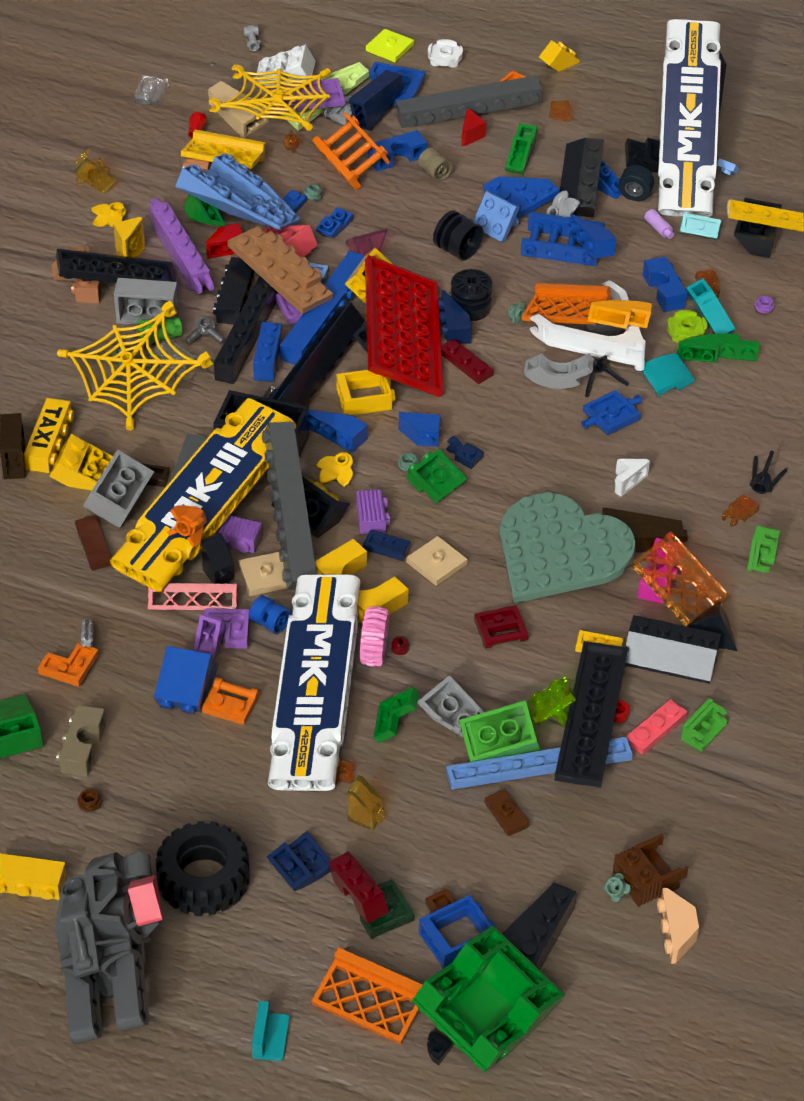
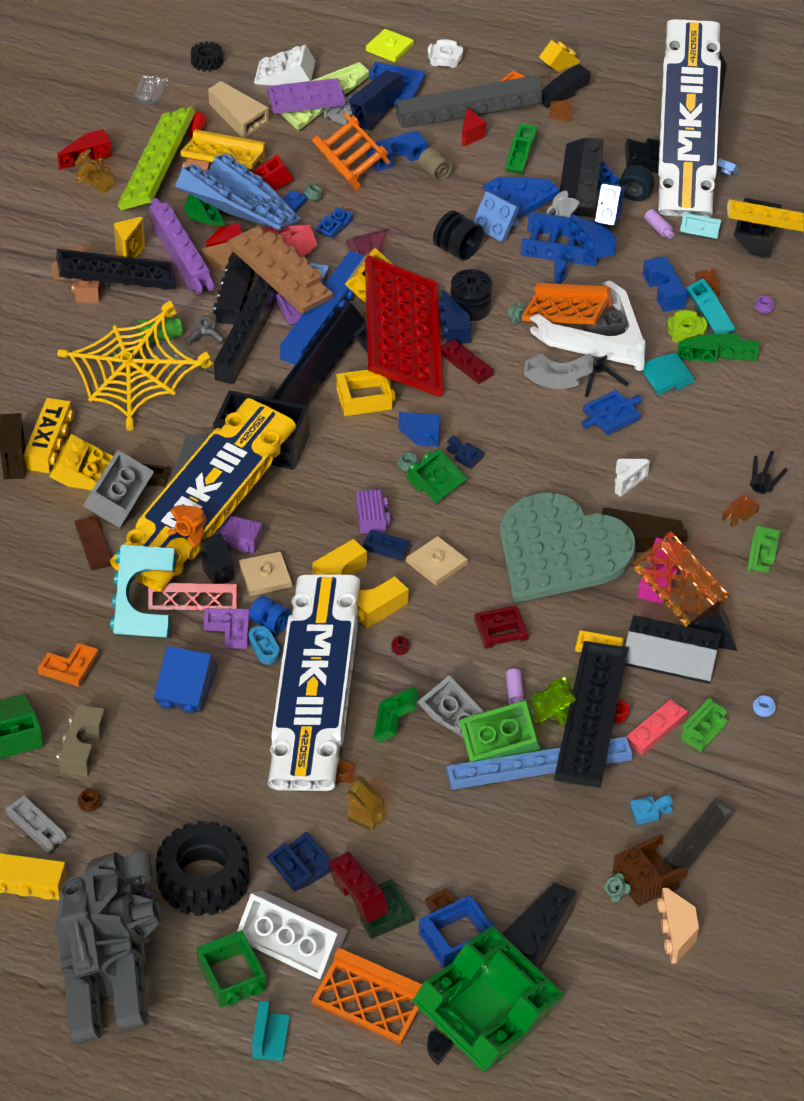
light grey axle [81,619,94,647] -> none
yellow plate [91,202,126,227] -> none
light grey brick [114,278,179,325] -> none
coral slope [128,875,163,926] -> none
medium lavender slope [193,613,226,659] -> none
orange plate [202,677,260,725] -> none
yellow animal [209,65,331,131] -> none
light grey bar [243,25,260,51] -> none
blue arch [253,322,282,382] -> none
dark grey brick [262,422,317,590] -> none
black slope [271,471,350,538] -> none
clear orange plate [284,130,298,153] -> none
blue slope [309,410,368,453] -> none
yellow plate [316,452,353,488] -> none
bright pink gear [360,606,389,667] -> none
reddish brown plate [484,789,529,836] -> none
light orange slope [587,300,652,329] -> none
none -> light grey plate [5,796,67,854]
none -> red slope [57,129,112,169]
none -> arch [110,545,177,639]
none -> lime plate [117,106,195,211]
none -> black tyre [191,41,223,72]
none -> green window [196,930,266,1008]
none -> medium nougat slope [202,242,240,272]
none -> white slope [237,891,347,979]
none -> dark azure plate [249,626,280,664]
none -> red slope [252,154,294,190]
none -> lavender cylinder [506,669,525,705]
none -> black slope [541,64,590,108]
none -> blue slope [553,258,568,284]
none -> window [595,182,626,225]
none -> dark azure plate [629,795,673,825]
none -> clear smoke plate [663,796,736,870]
none -> light blue plate [752,695,776,717]

